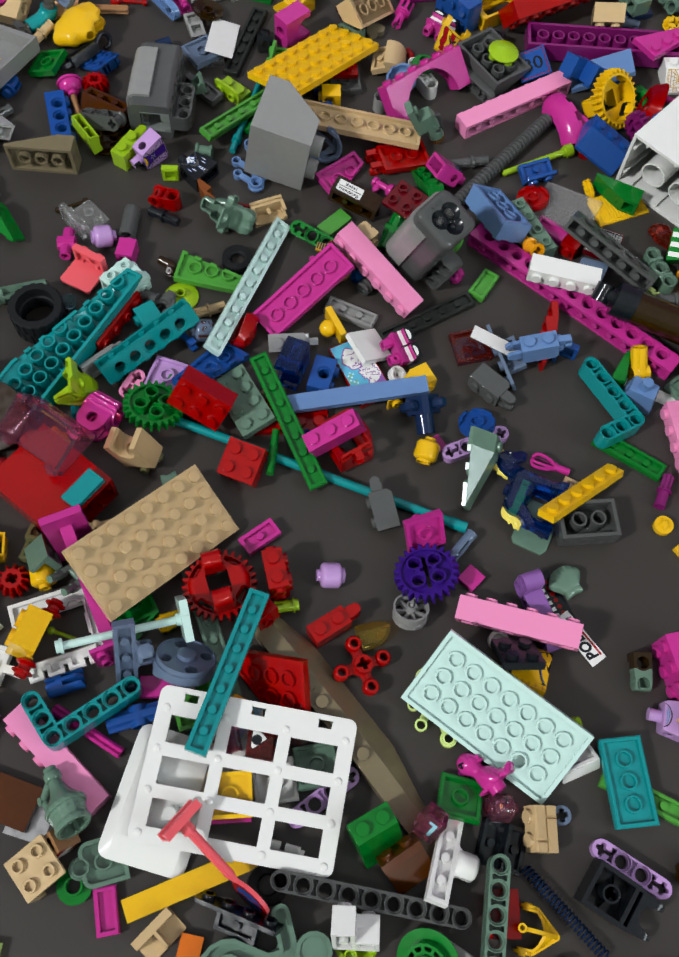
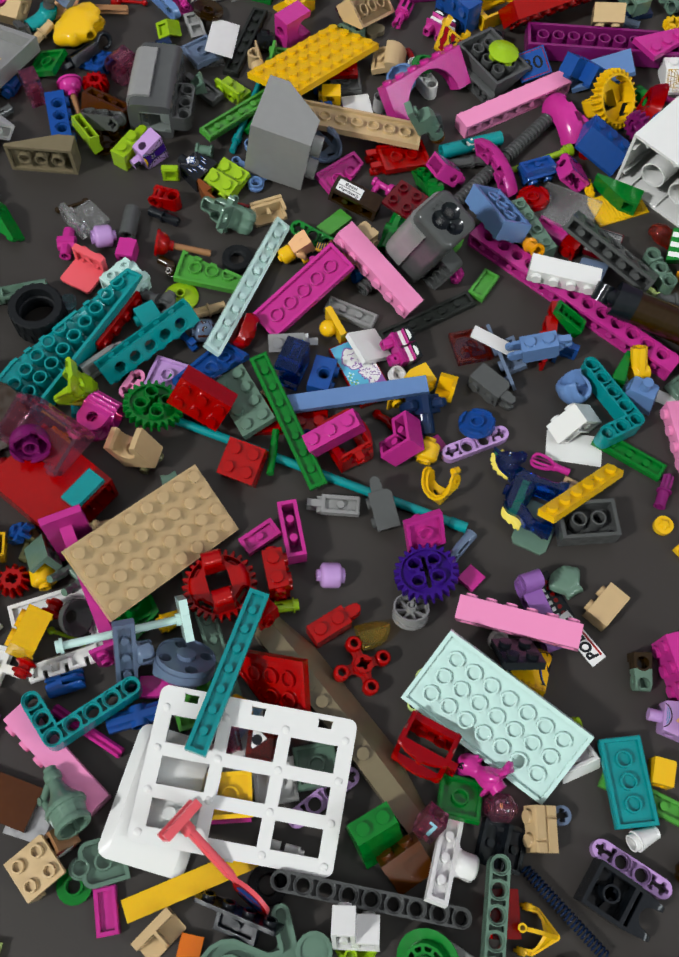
sand green wedge [461,426,503,511] -> none
none -> blue plate [7,522,35,545]
none -> magenta cylinder [9,423,51,463]
none -> clear pink brick [18,66,46,108]
none -> dark grey piece [58,598,94,637]
none -> clear pink brick [104,45,135,86]
none -> piece [154,228,211,257]
none -> lime panel [155,18,182,39]
none -> lime plate [203,157,251,199]
none -> tan panel [247,40,264,70]
none -> light nougat piece [277,229,316,264]
none -> dark pink brick [277,499,307,565]
none -> light grey hinge [306,494,360,517]
none -> white sticker [341,94,373,113]
none -> red piece [372,409,394,431]
none -> dark pink brick [379,410,425,467]
none -> red animal [391,710,462,783]
none -> yellow helmet [421,466,461,505]
none -> yellow panel [435,372,459,403]
none -> teal piece [438,130,504,159]
none -> dark pink brick [474,138,518,198]
none -> blue plate [519,155,557,178]
none -> white sticker [545,430,602,467]
none -> white brick [546,403,602,444]
none -> green slope [553,300,587,338]
none -> medium blue piece [555,368,592,405]
none -> dark pink torso [556,153,590,194]
none -> tan brick [582,582,630,632]
none -> white cone [626,826,661,853]
none -> yellow panel [648,756,677,790]

